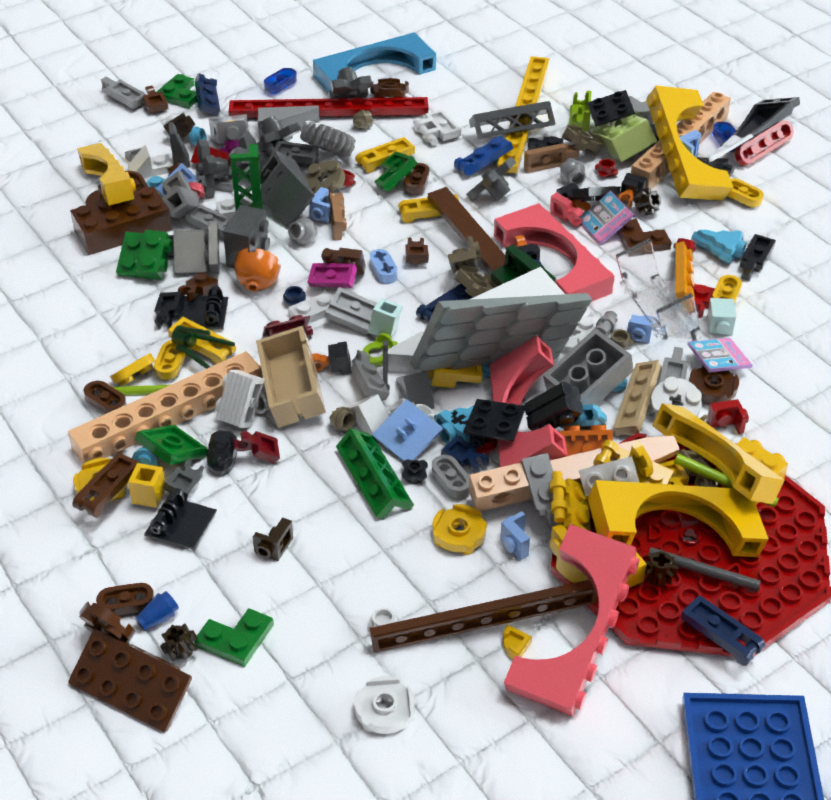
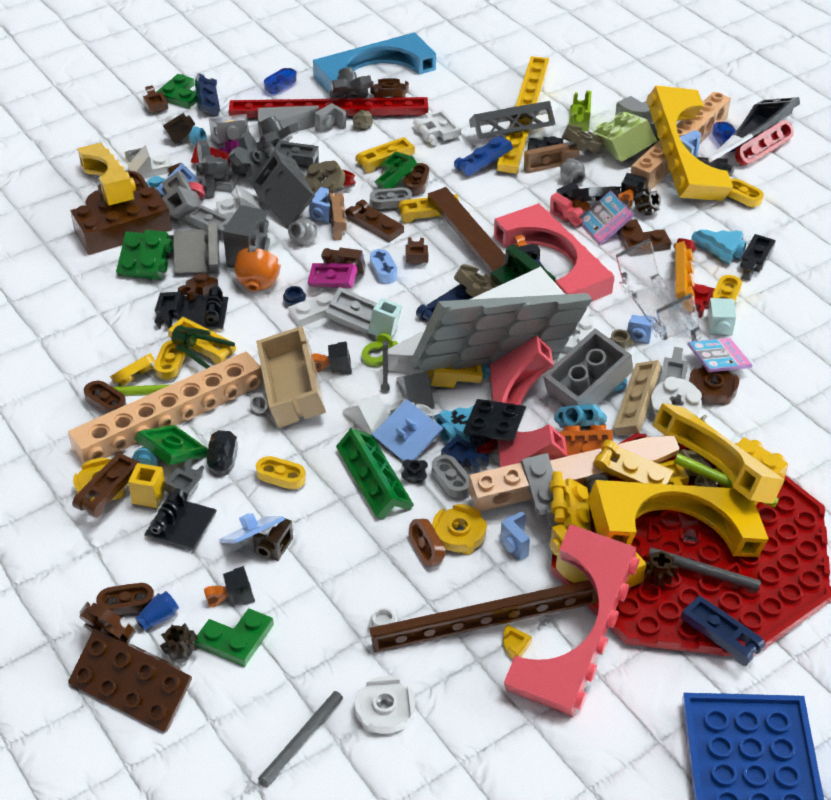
light grey hinge [100,76,146,109] -> none
dark grey slope [168,122,191,168] -> none
white brick [215,370,265,428] -> none
green fence [230,144,263,211] -> none
dark red plate [233,431,280,464] -> none
dark red hinge [262,315,313,338] -> none
light grey gear [300,120,356,157] -> none
dark tan plate [329,406,356,432] -> none
light grey hinge [350,350,390,400] -> none
dark tan bracket [448,236,482,273] -> none
dark grey plant [466,157,516,201] -> none
black brick [524,381,584,431] -> none
white hinge [578,456,639,496] -> none
black hinge [587,90,635,127] -> none
red plate [595,159,618,178] -> none
light grey pin [595,311,618,337] -> none
yellow tile [629,441,653,478] -> none
red bracket [706,399,749,434] -> none
none -> black piece [203,566,255,607]
none -> light blue piece [219,513,285,543]
none -> yellow plate [255,456,306,489]
none -> dark grey bar [258,691,343,786]
none -> light grey bracket [315,103,346,133]
none -> reddish brown plate [345,199,404,242]
none -> light grey plate [369,187,412,210]
none -> dark orange plate [409,518,446,566]

